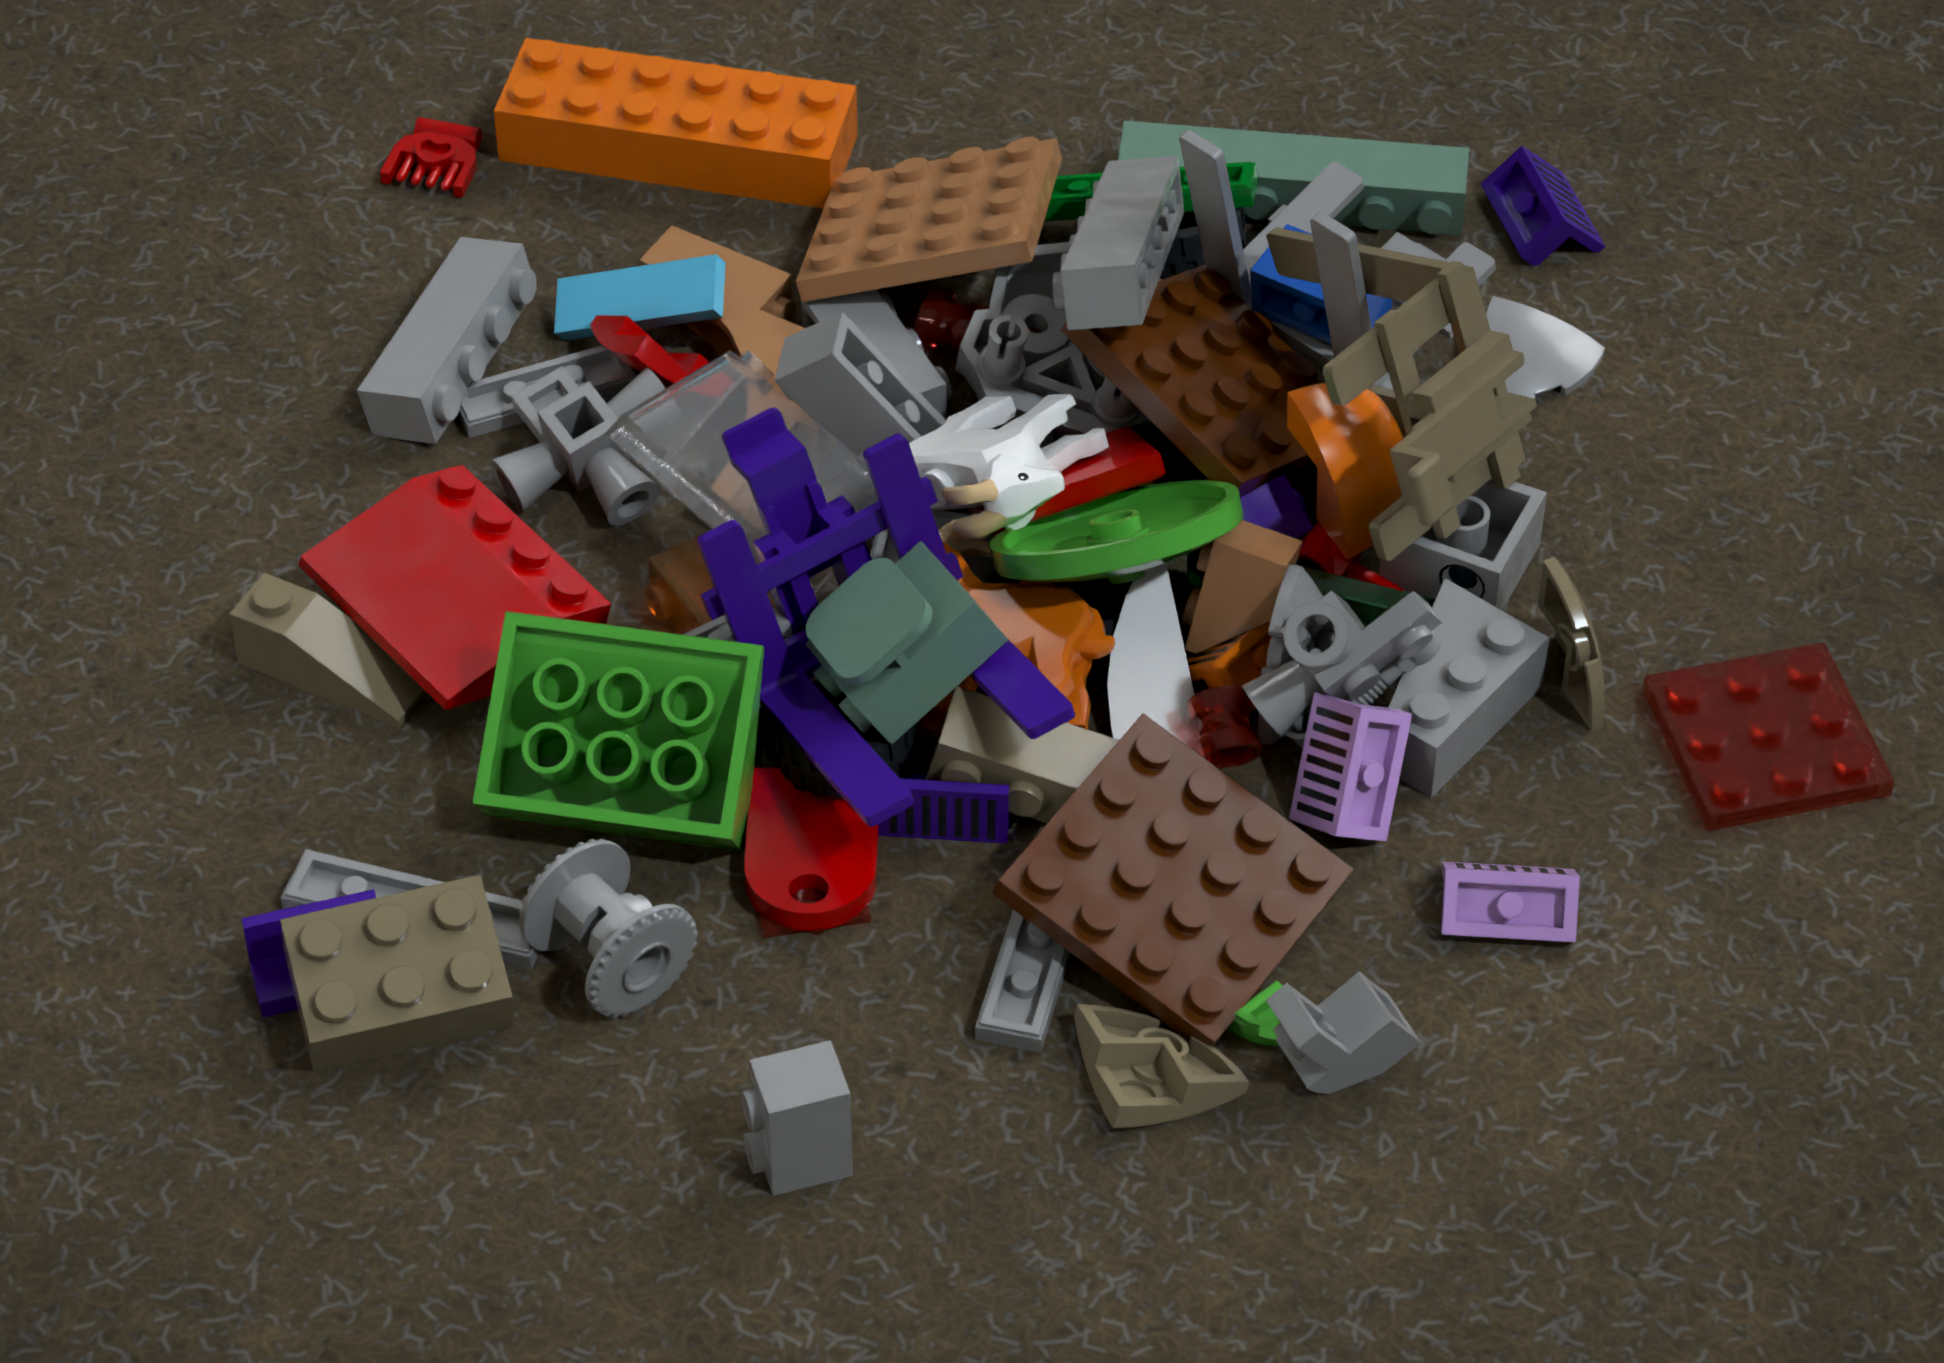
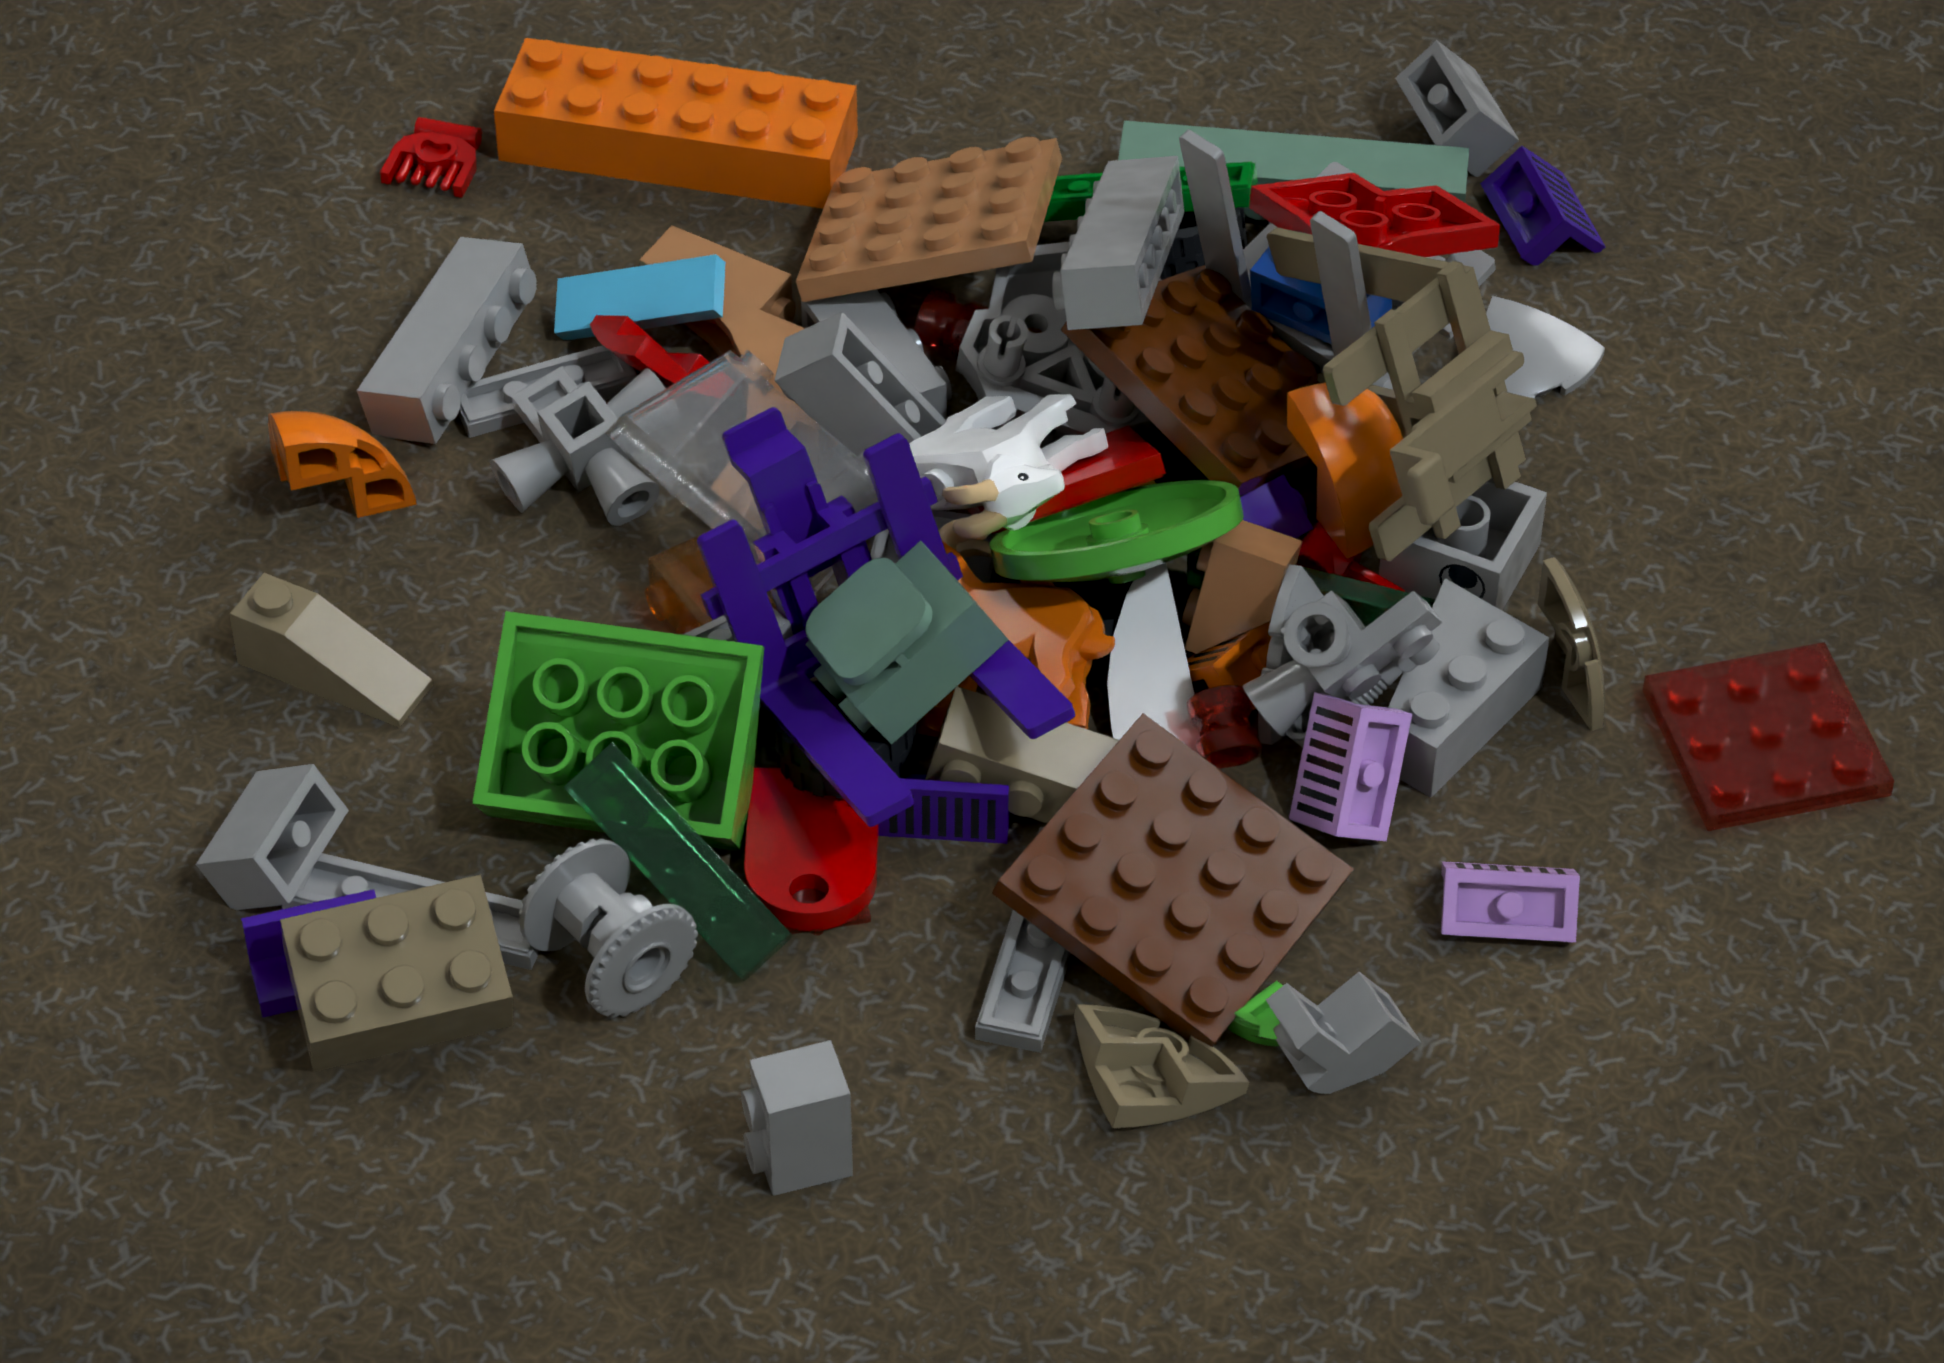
red slope [298,465,611,710] -> none
none -> light grey brick [196,764,349,910]
none -> orange brick [268,411,417,518]
none -> clear green tile [564,742,793,981]
none -> red slope [1249,172,1500,257]
none -> light grey brick [1395,40,1519,177]

